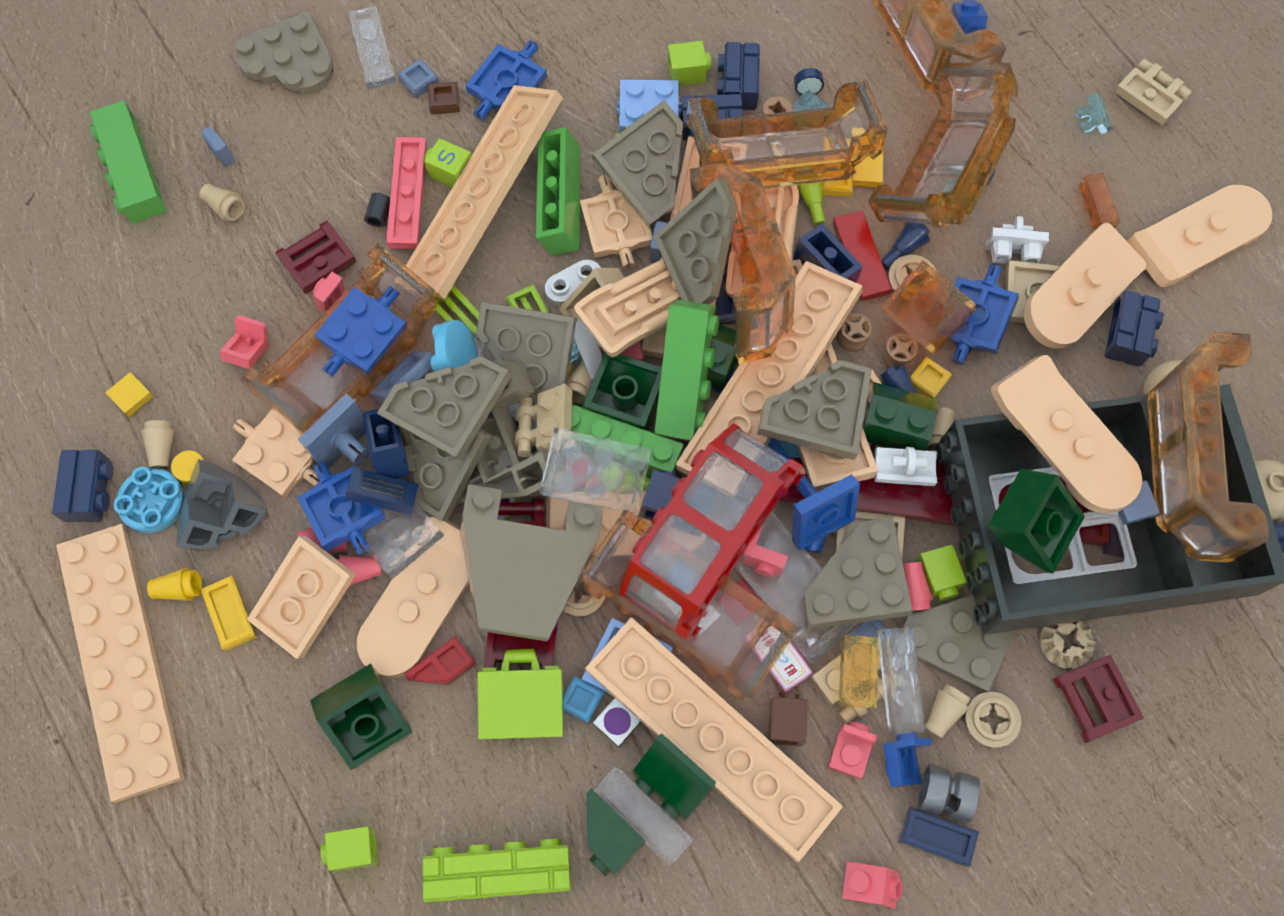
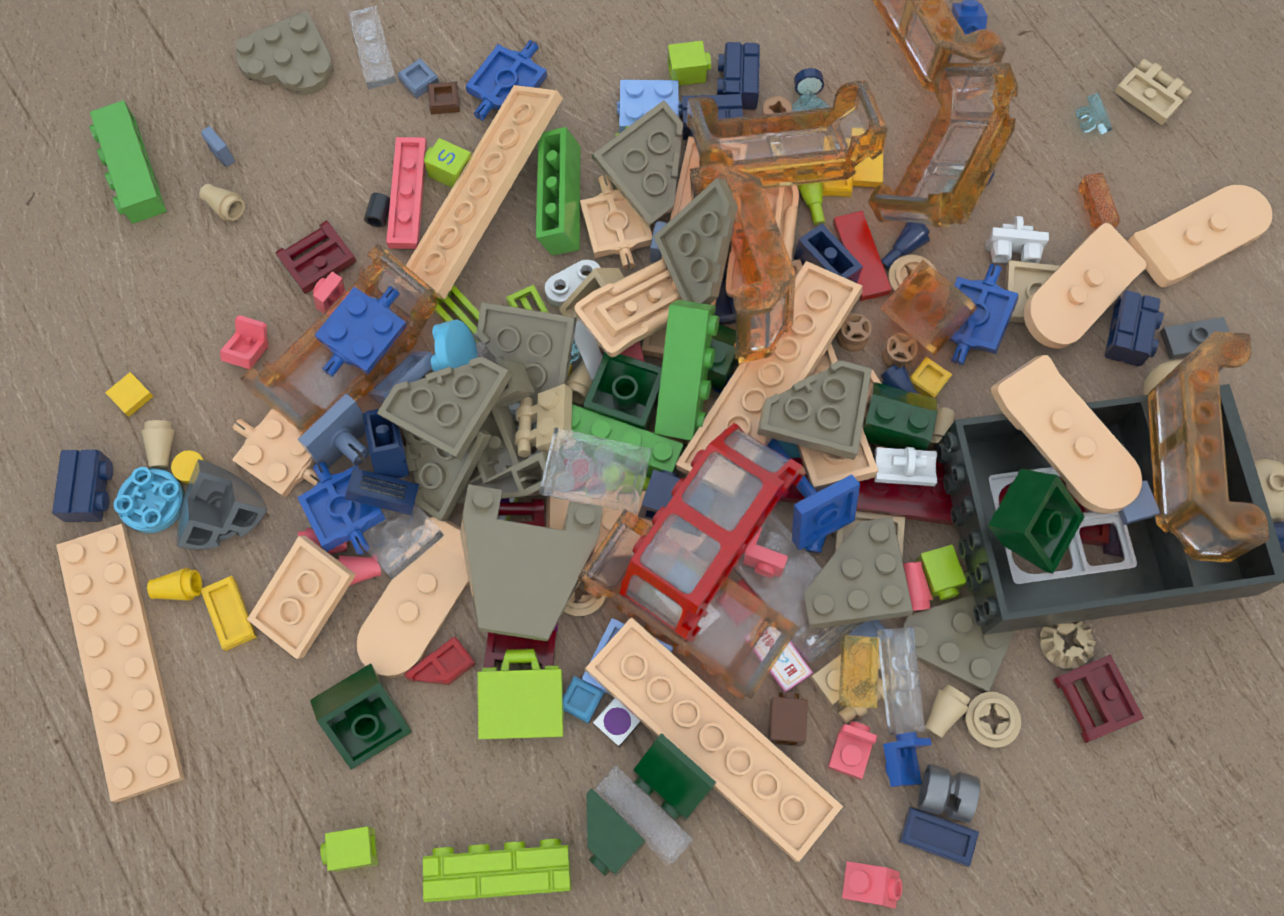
none -> dark grey plate [1160,317,1234,360]

